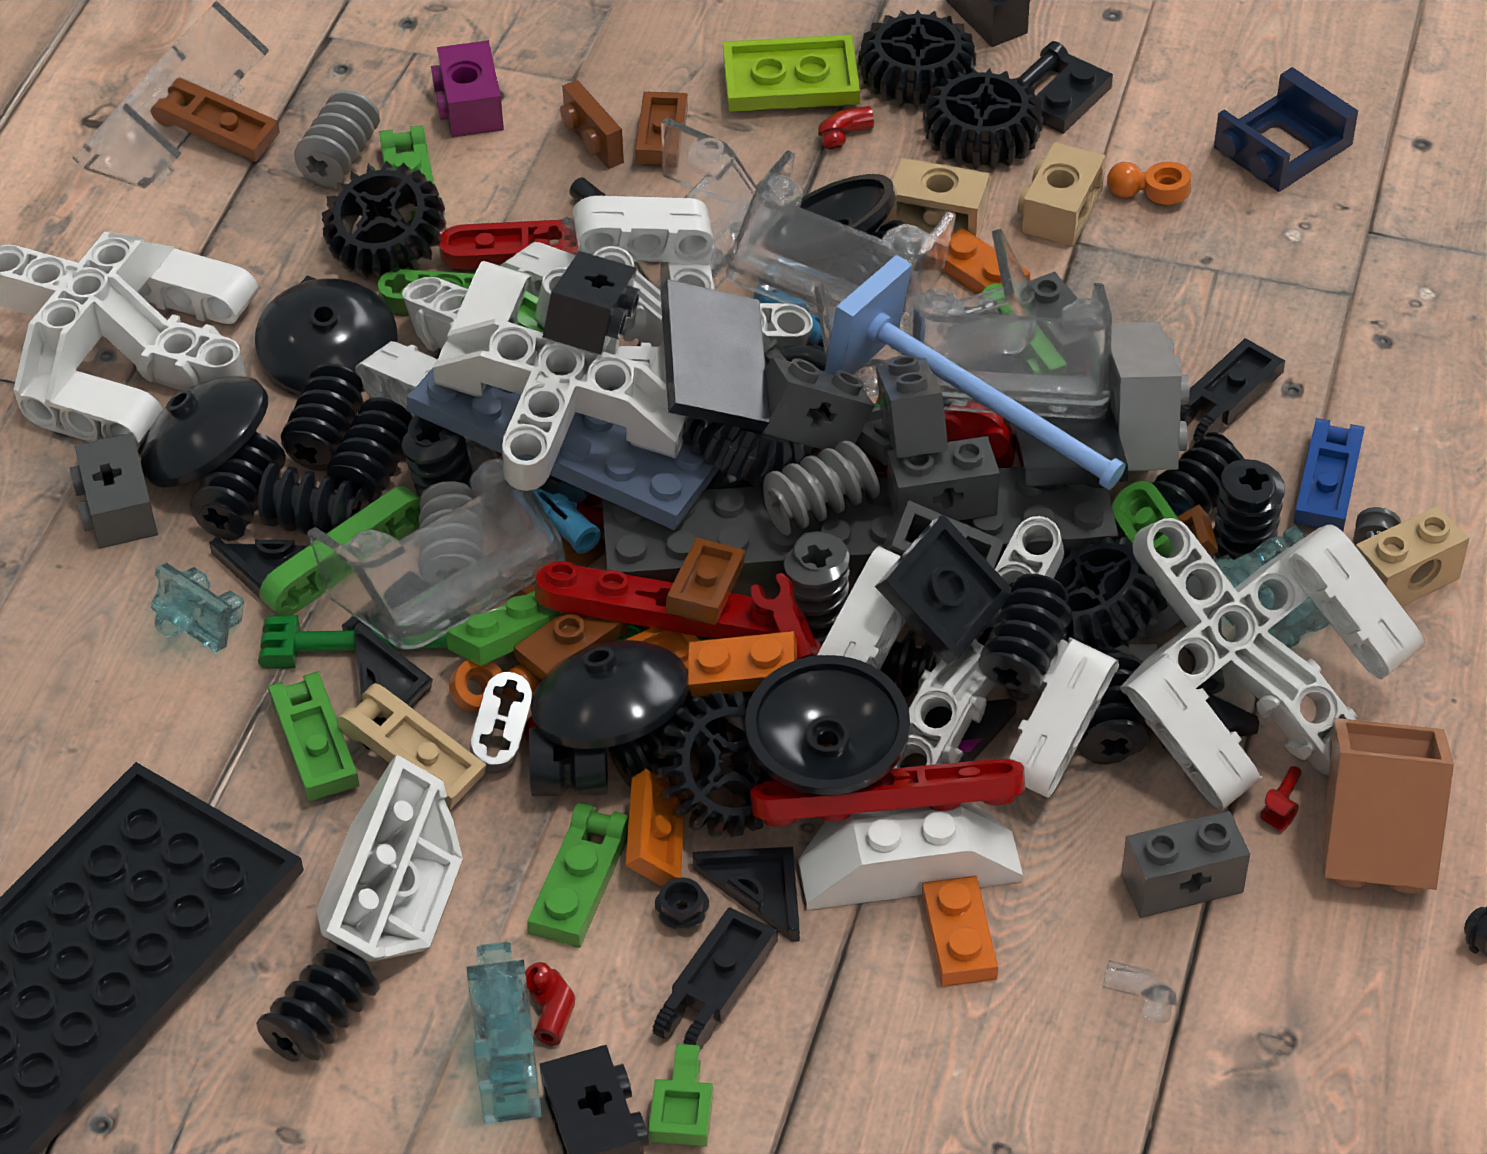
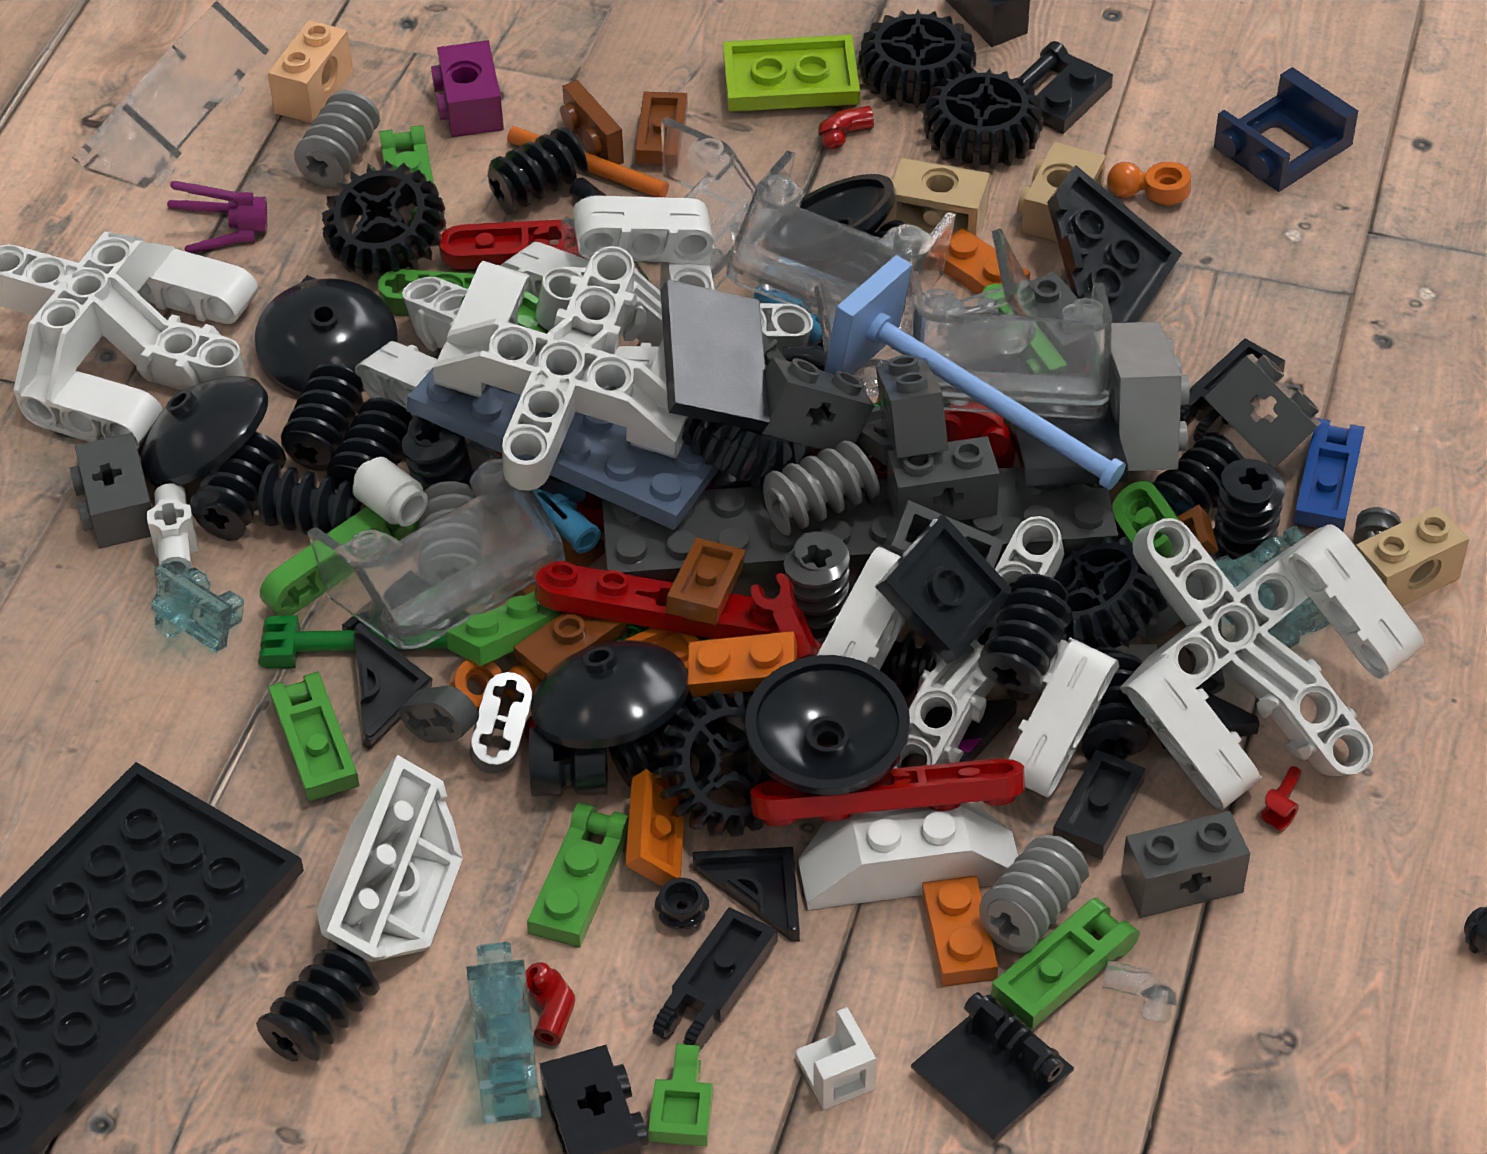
dark orange plate [150,78,280,162] -> none
black tile [209,537,330,599] -> none
tan plate [337,683,486,810] -> none
black brick [542,251,640,355] -> none
nougat slope [1322,718,1454,894] -> none
none -> white axle [147,483,199,579]
none -> magenta plant [167,181,268,253]
none -> light nougat brick [268,20,353,124]
none -> white brick [353,457,428,526]
none -> dark grey beam [399,686,479,742]
none -> black piece [487,127,588,215]
none -> orange bar [507,126,669,197]
none -> white panel [796,1007,876,1110]
none -> black hinge [911,992,1074,1140]
none -> light grey piece [979,835,1089,953]
none -> bright green plate [991,898,1140,1030]
none -> black plate [1047,165,1183,325]
none -> black plate [1053,749,1146,859]
none -> dark grey brick [1204,354,1321,468]

